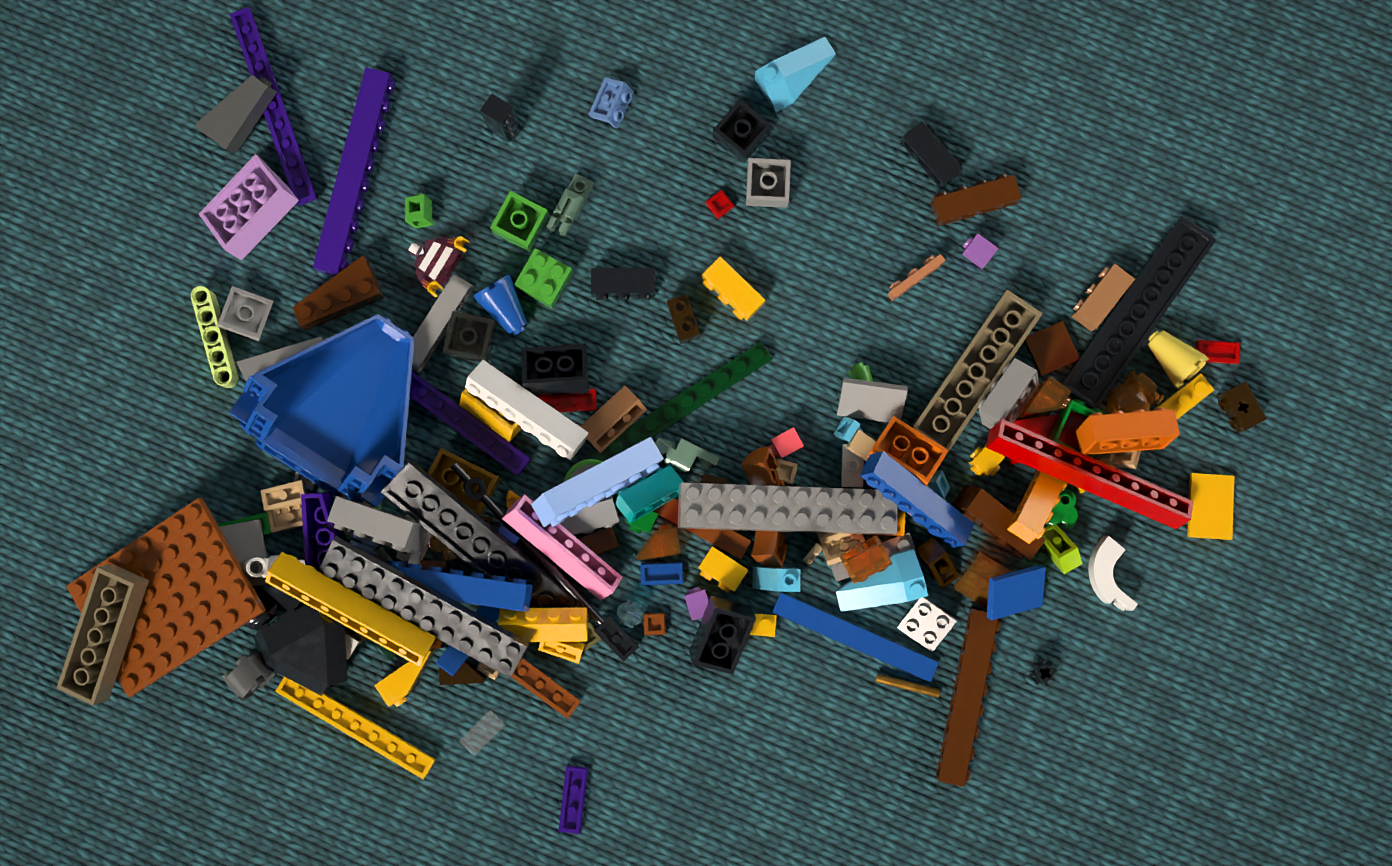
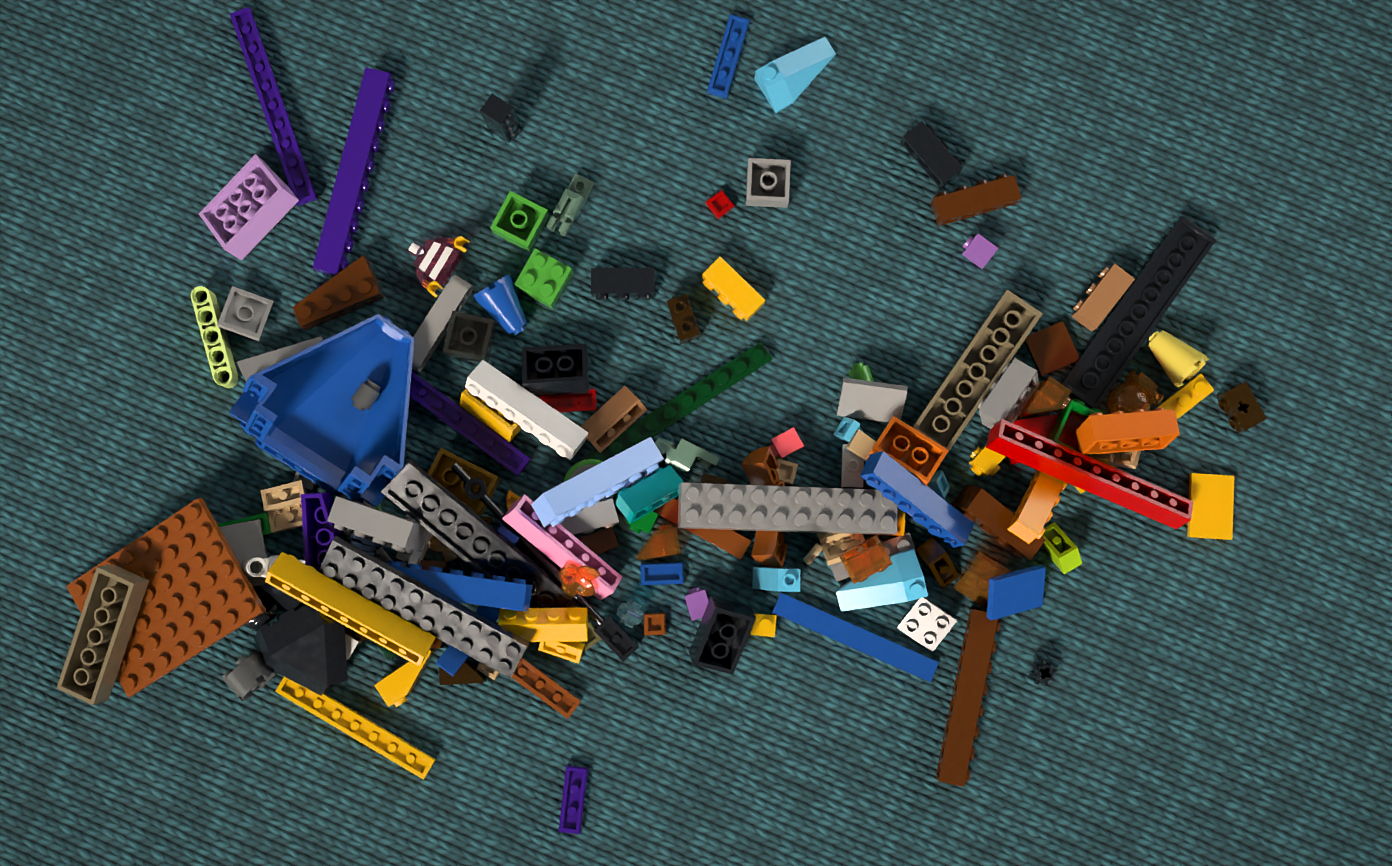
dark grey slope [195,75,277,154] -> none
bright green brick [405,193,434,229] -> none
clear tile [459,710,506,756] -> none
medium blue bracket [588,77,634,128] -> none
yellow brick [698,546,748,593] -> none
black brick [713,99,772,163] -> none
pearl gold bar [875,674,941,698] -> none
nougat plate [888,254,946,301] -> none
green plate [1045,489,1078,529] -> none
white arch [1088,536,1138,611] -> none
red tile [1195,340,1240,364] -> none
none -> dark grey brick [351,378,381,411]
none -> clear orange plate [559,564,600,597]
none -> blue tile [707,14,750,99]

